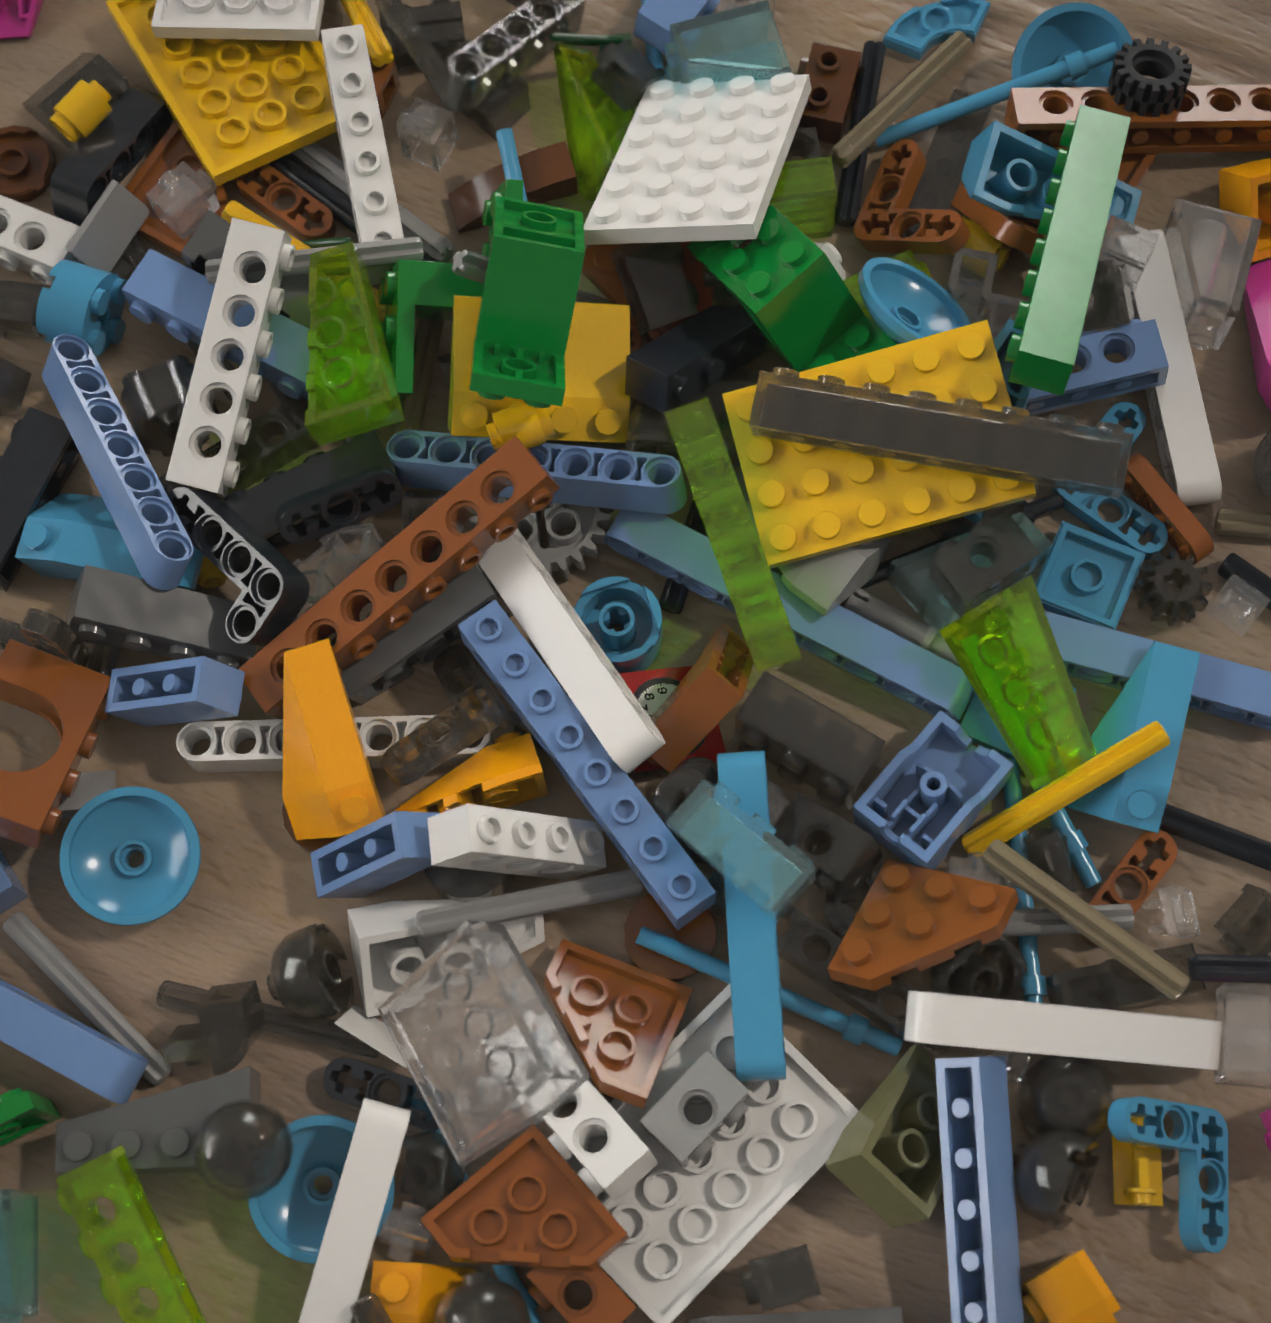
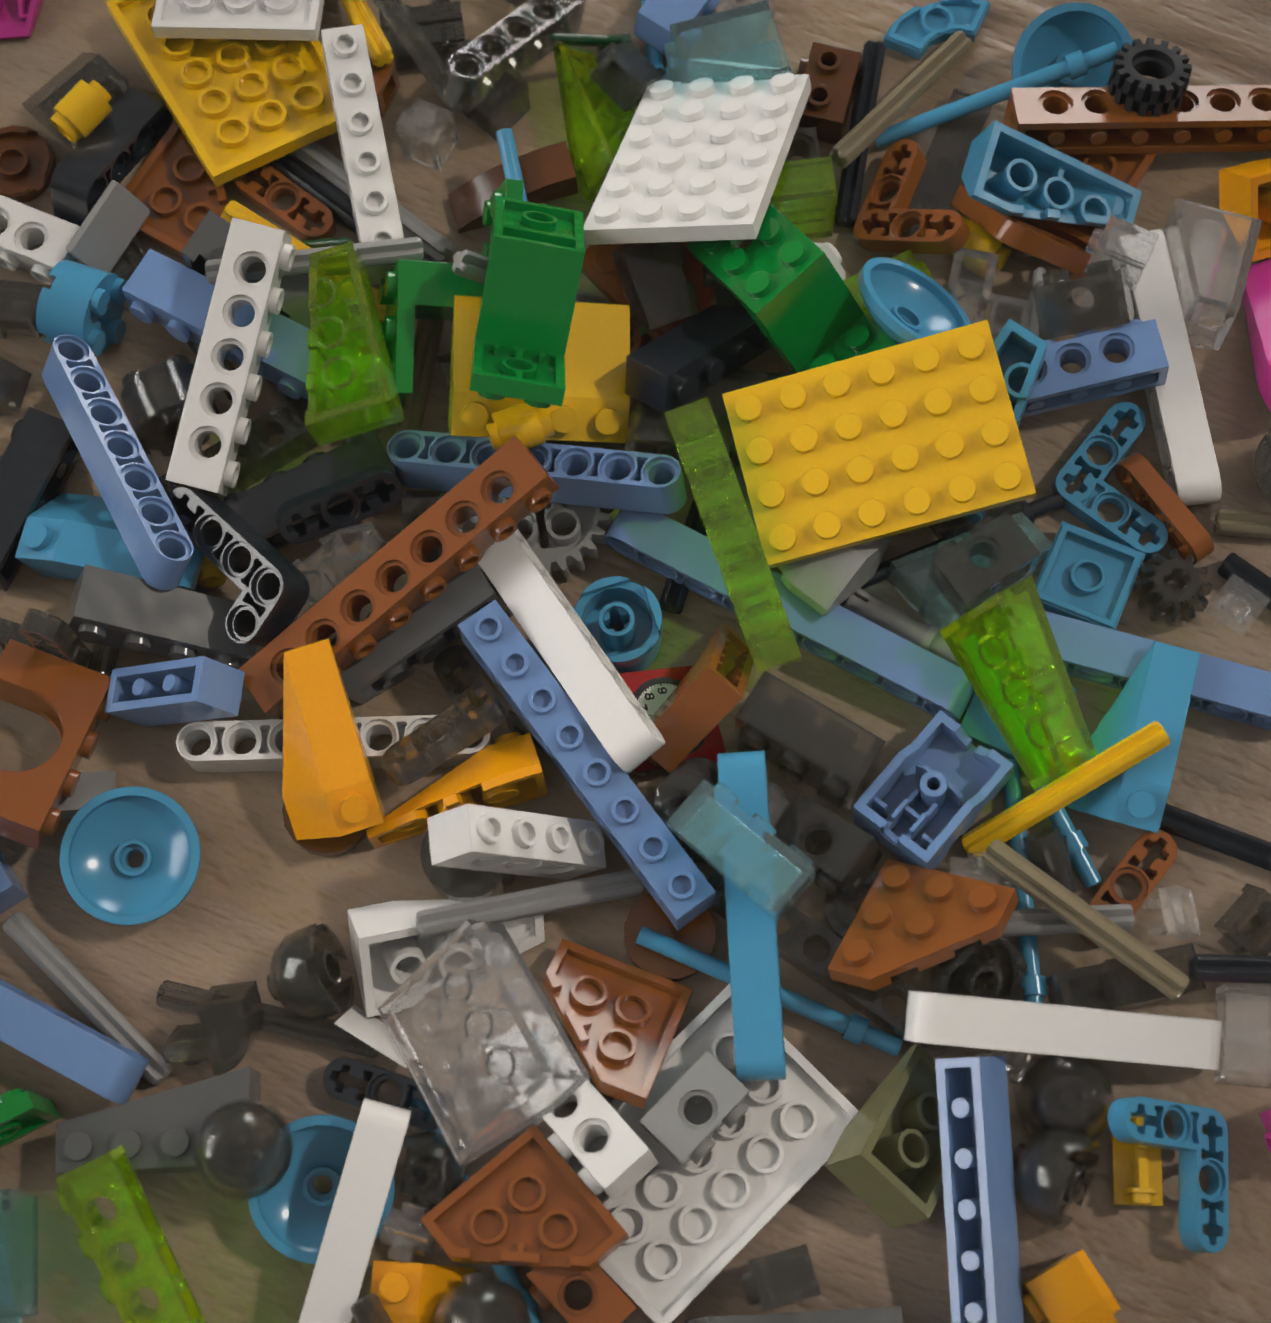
clear brick [146,161,220,240] -> none
medium blue brick [310,811,440,898] -> none
clear smoke brick [749,367,1134,499] -> none
brick [1005,104,1131,396] -> none

